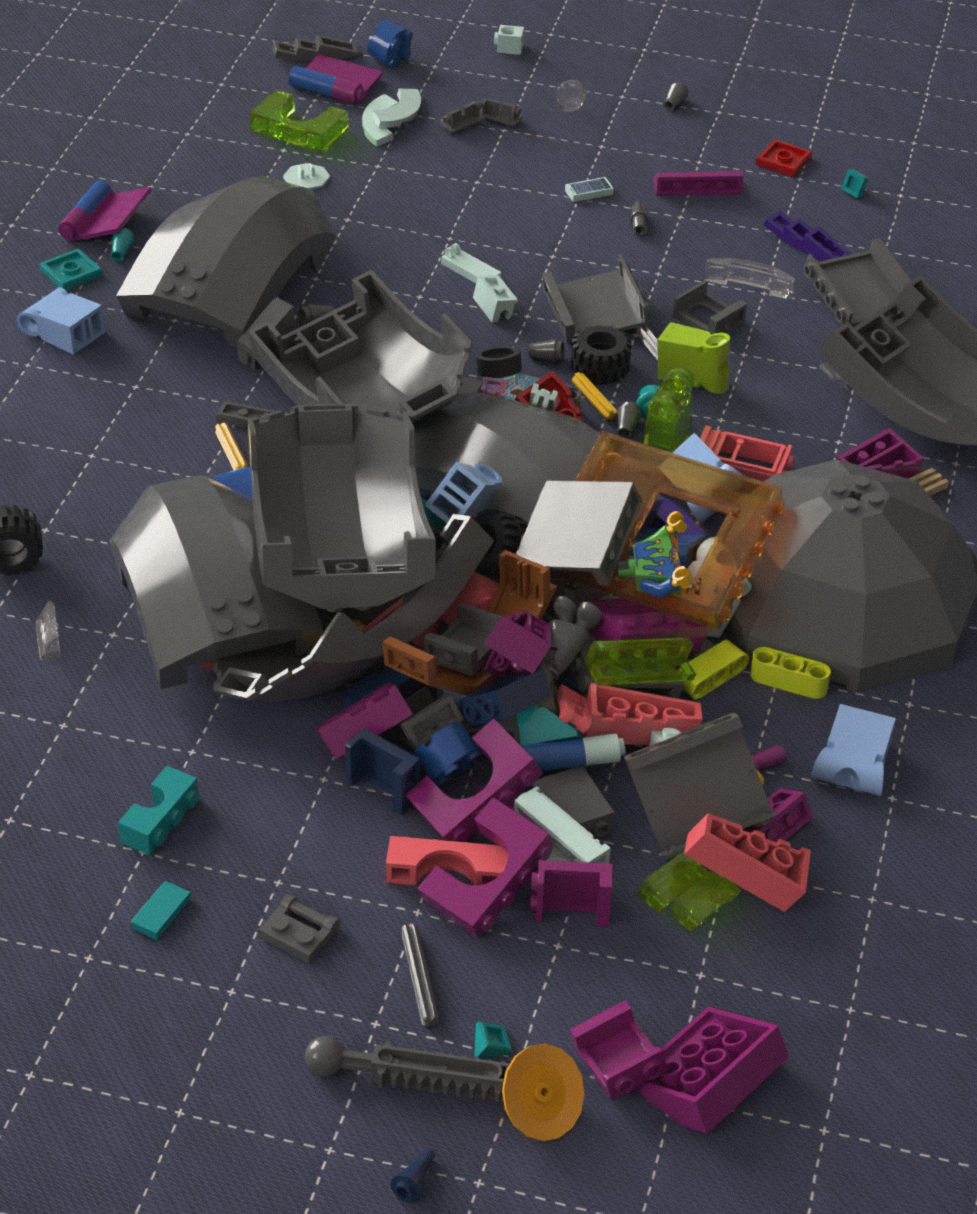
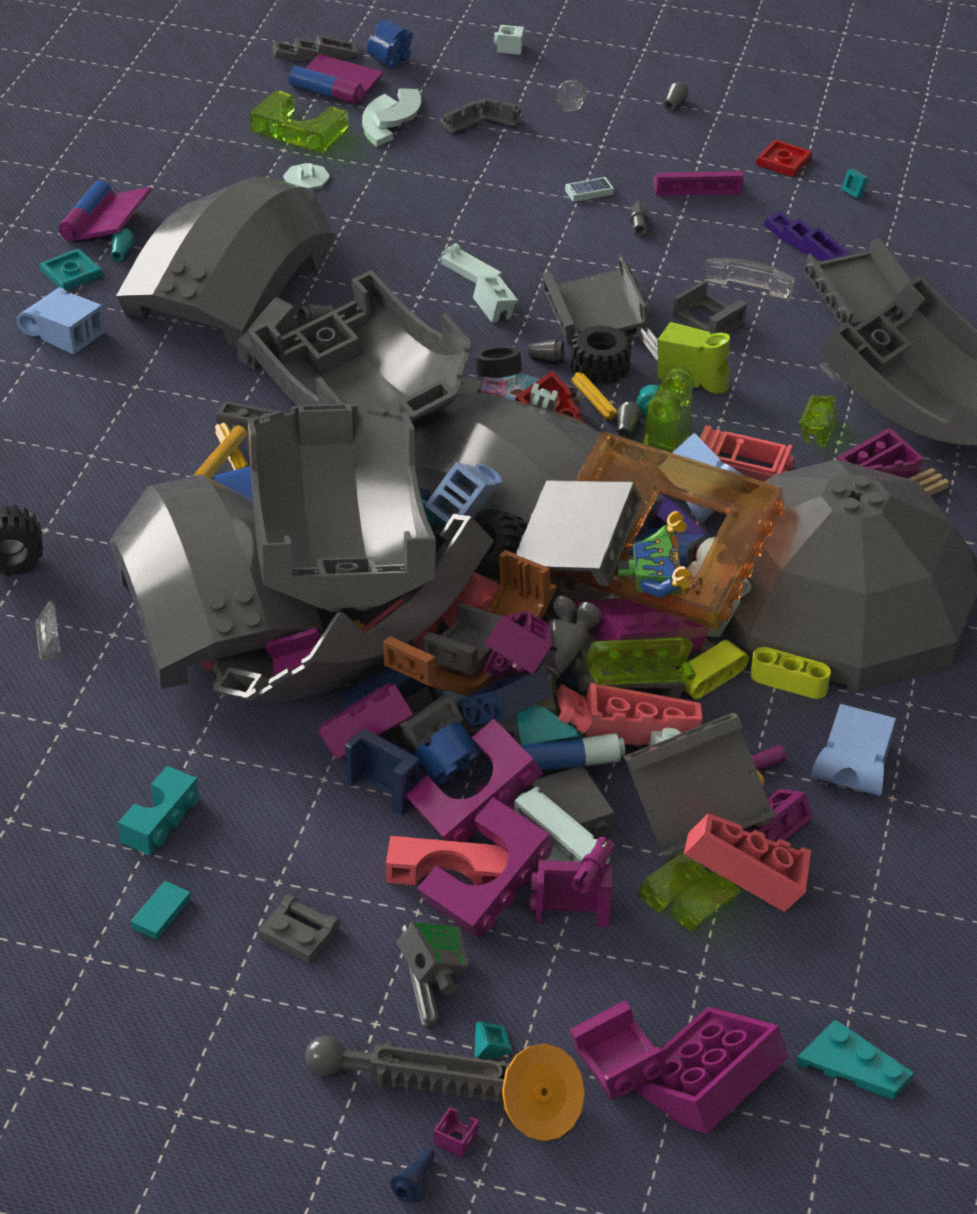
none -> yellow axle [193,425,248,478]
none -> magenta panel [265,628,322,676]
none -> dark grey torso [396,922,469,995]
none -> magenta piece [433,1107,479,1158]
none -> magenta pin [571,837,615,893]
none -> teal wing [796,1020,914,1100]
none -> clear neon green hinge [799,395,837,447]

